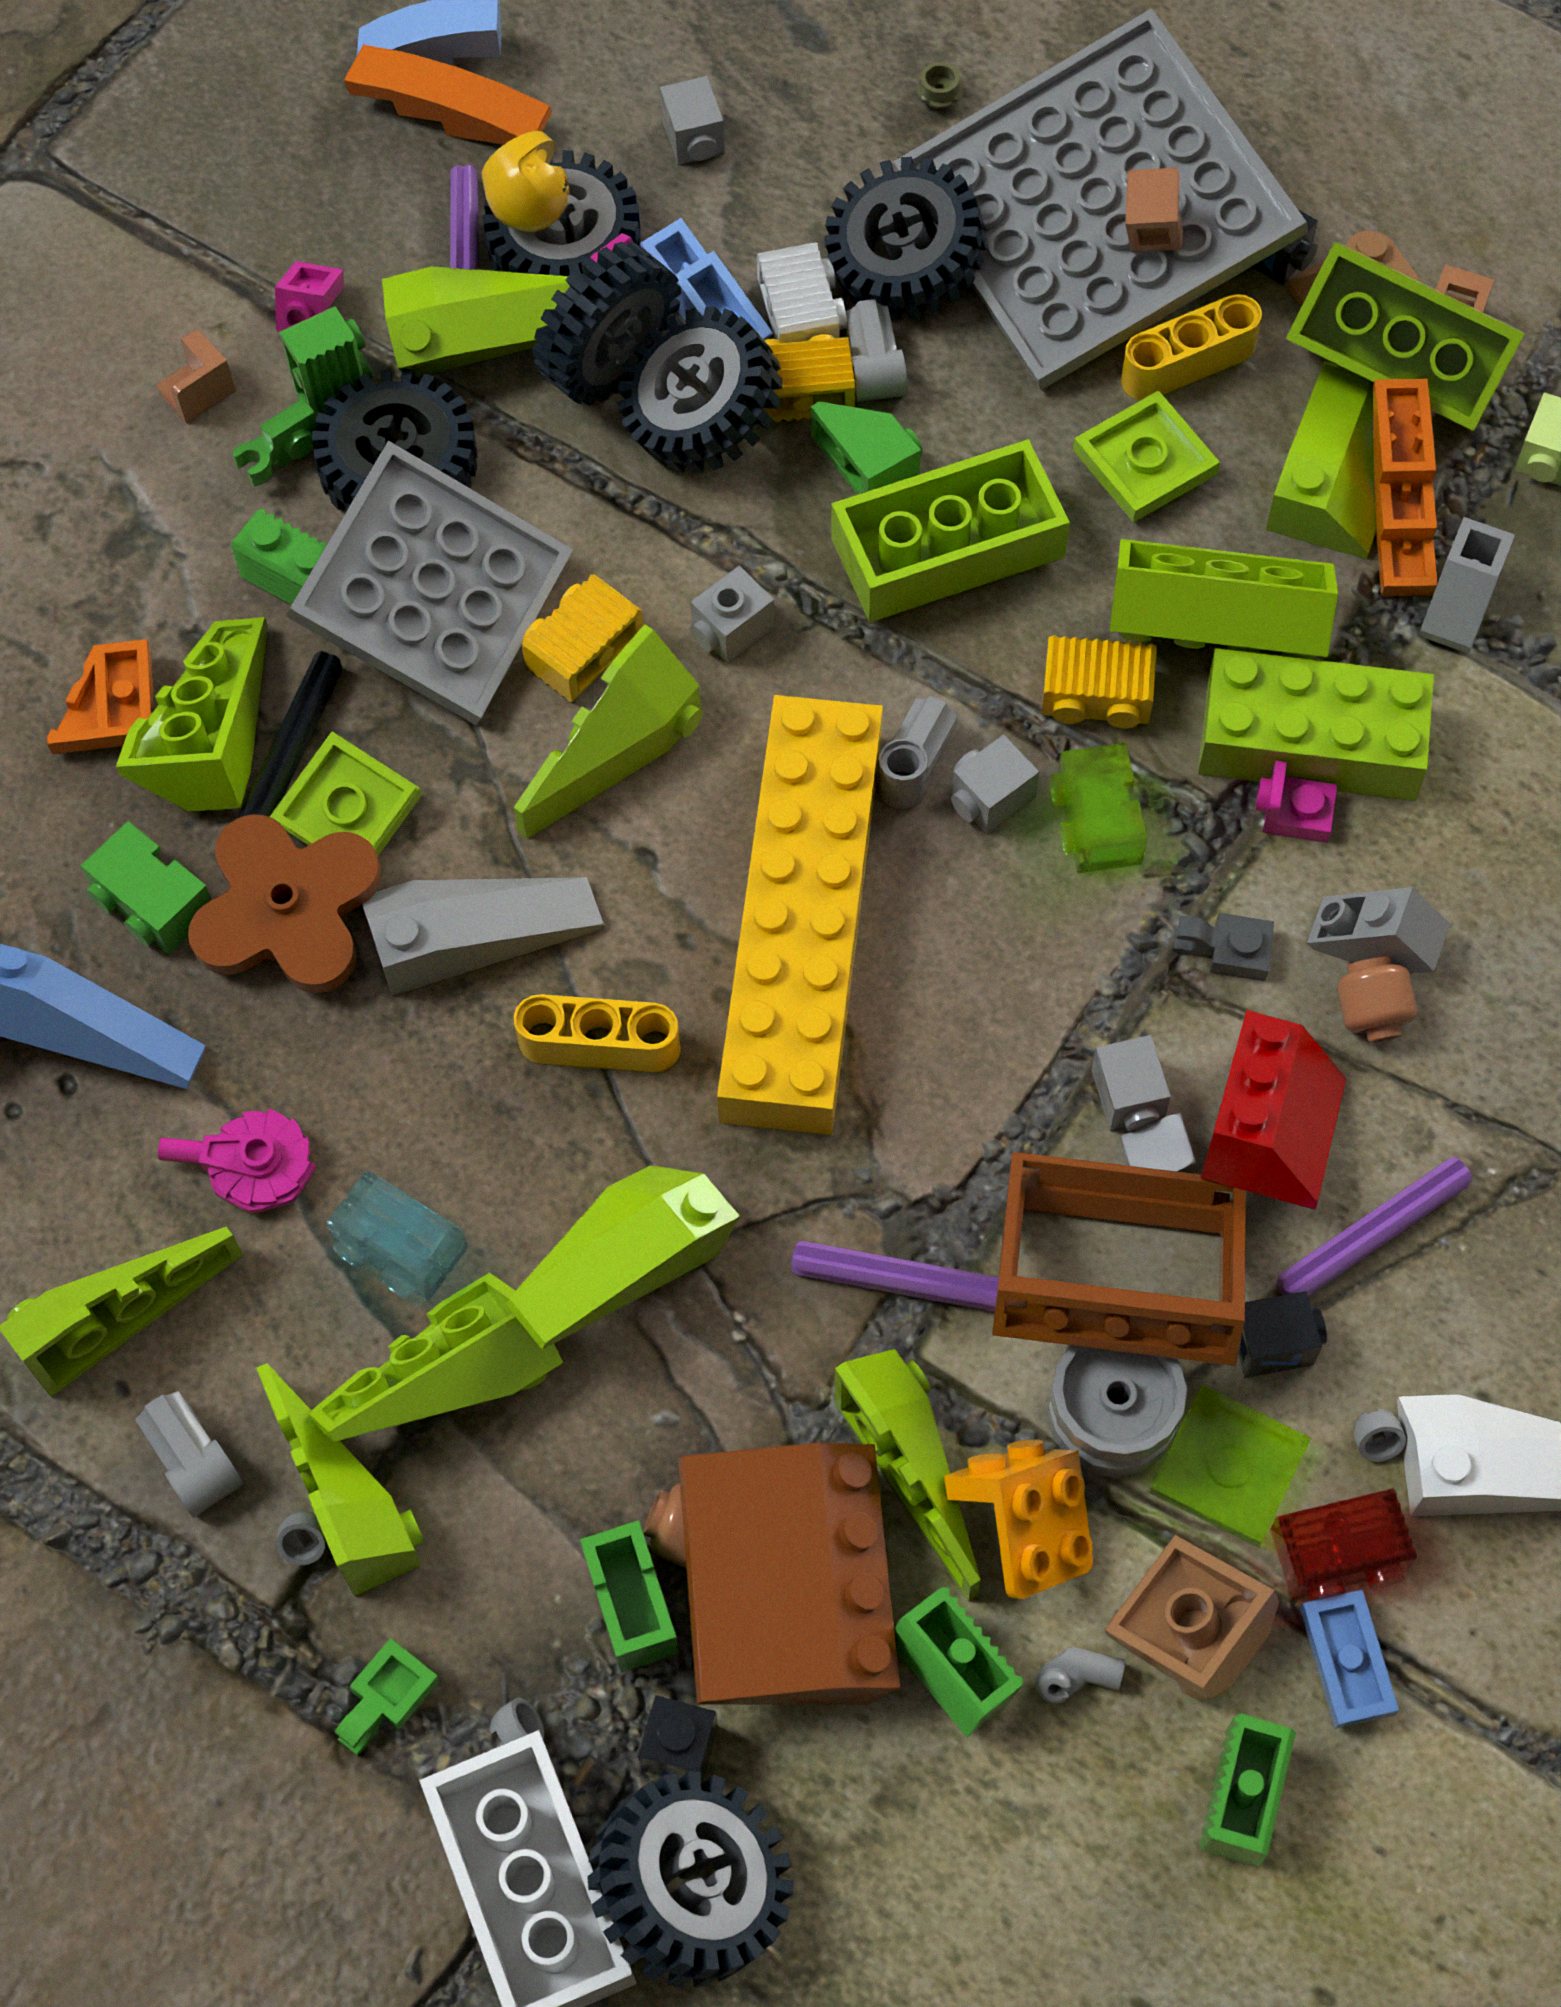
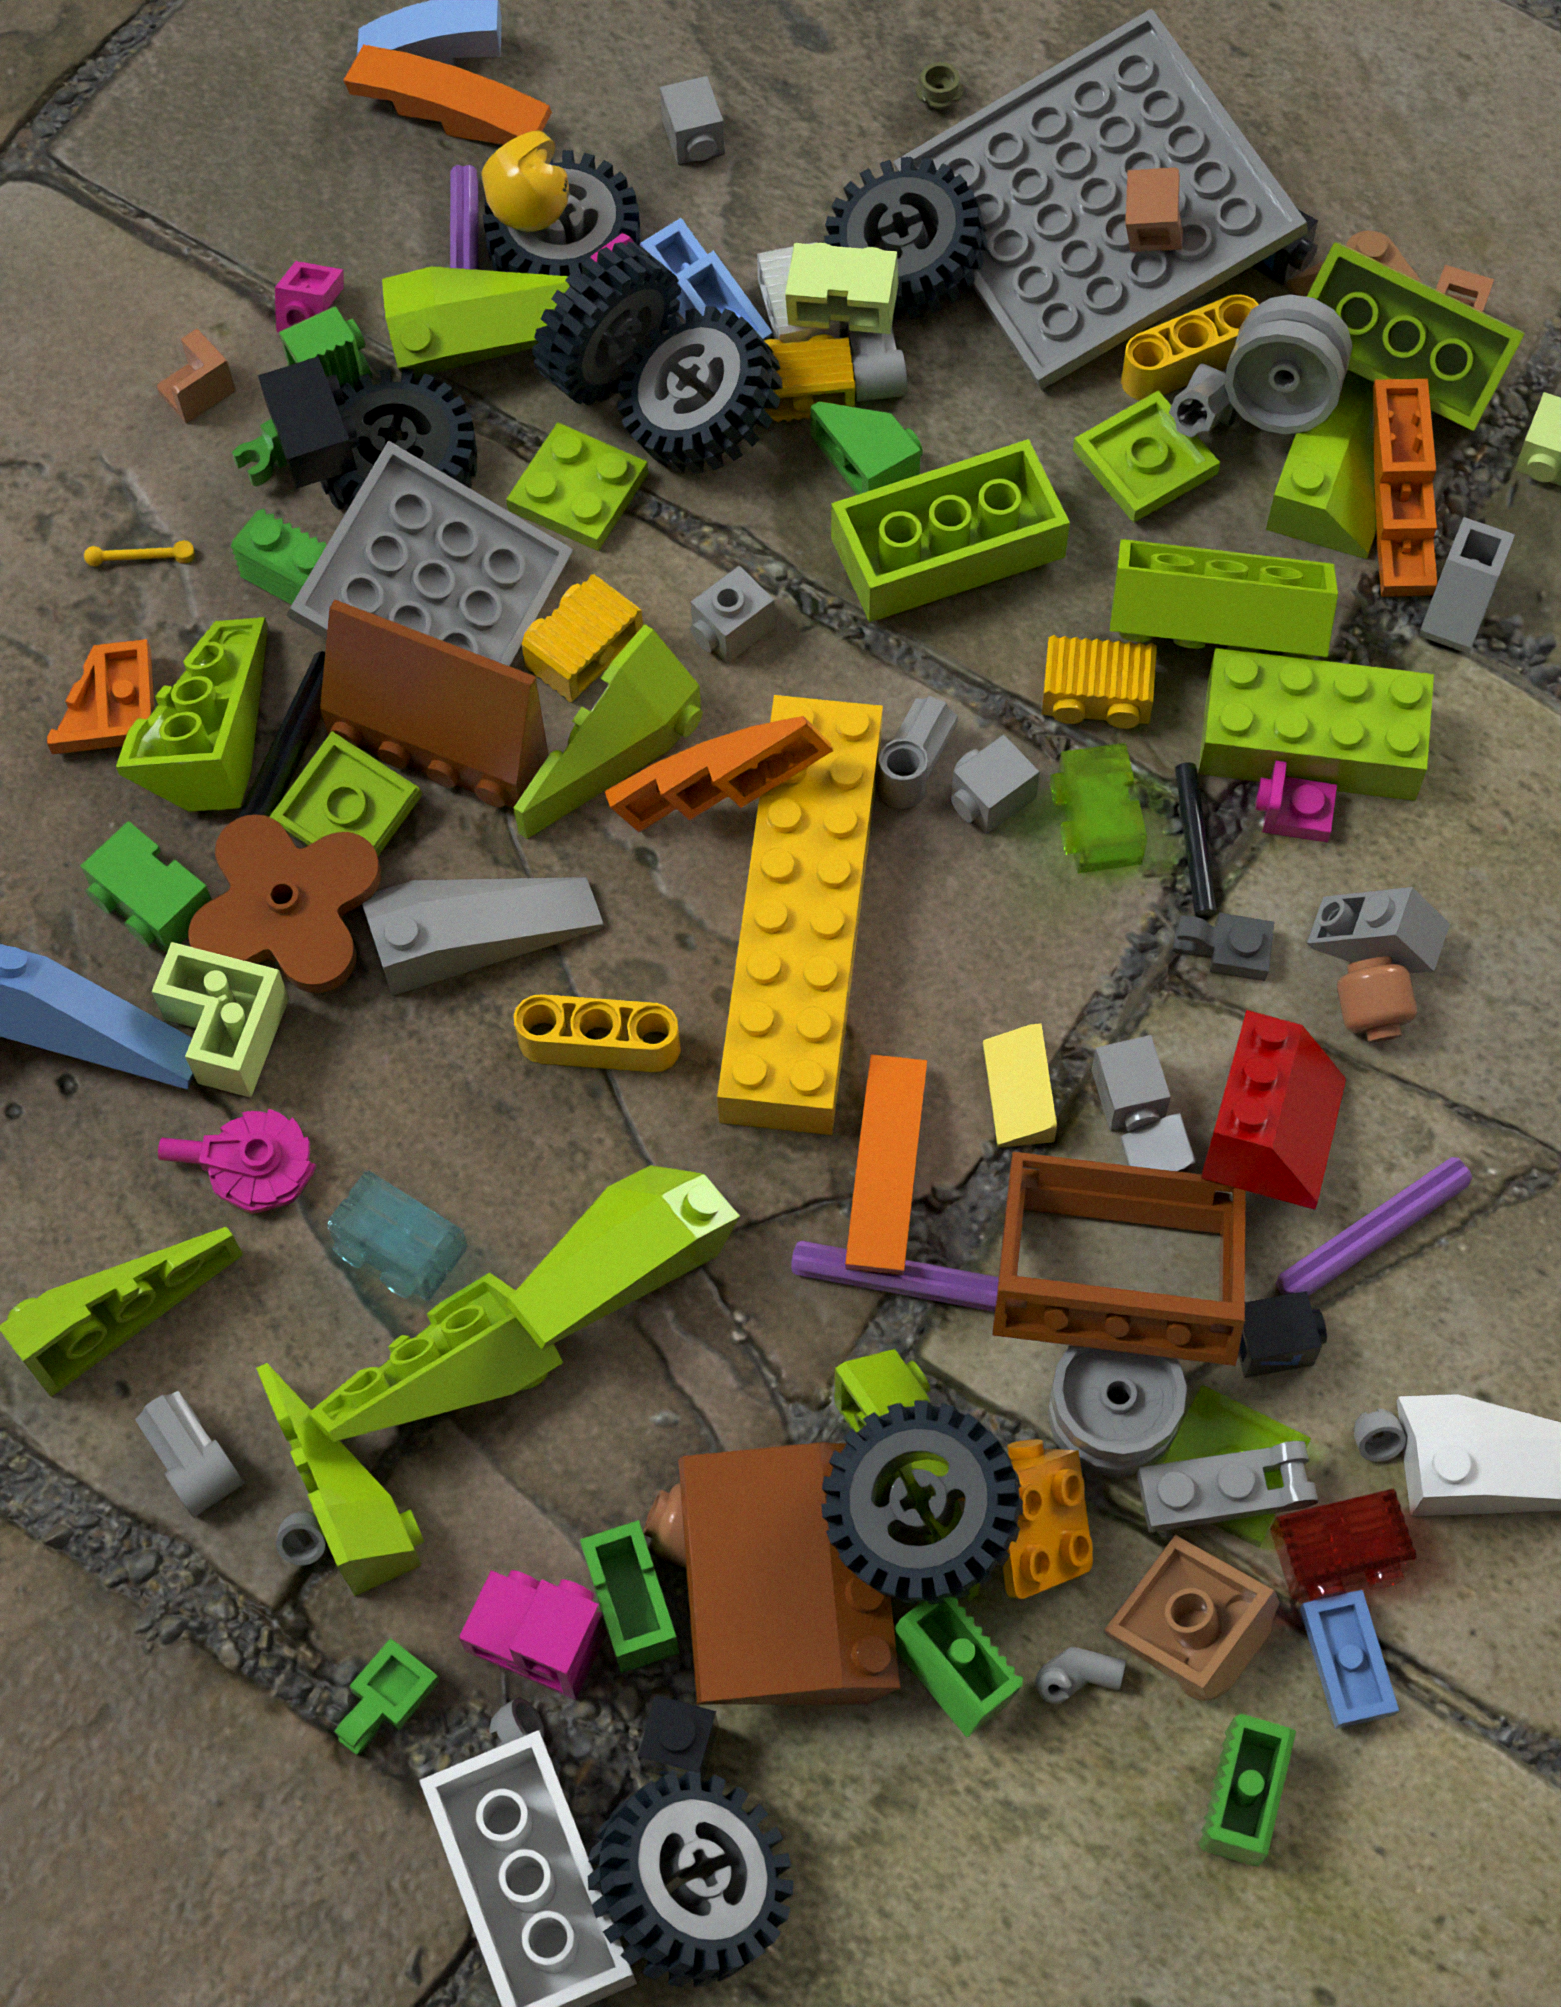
none -> yellow hinge [84,540,195,567]
none -> yellowish green brick [151,942,289,1098]
none -> black brick [257,357,361,489]
none -> dark orange slope [320,599,549,808]
none -> dark pink brick [459,1570,607,1700]
none -> lime plate [506,422,649,551]
none -> orange slope [605,716,834,832]
none -> yellowish green brick [785,243,899,334]
none -> wheel [821,1401,1023,1605]
none -> orange slope [845,1054,927,1275]
none -> light yellow slope [983,1024,1057,1148]
none -> light grey plate [1137,1441,1318,1533]
none -> light grey piece [1169,363,1239,438]
none -> black bar [1175,762,1217,919]
none -> light grey wheel [1224,294,1353,434]

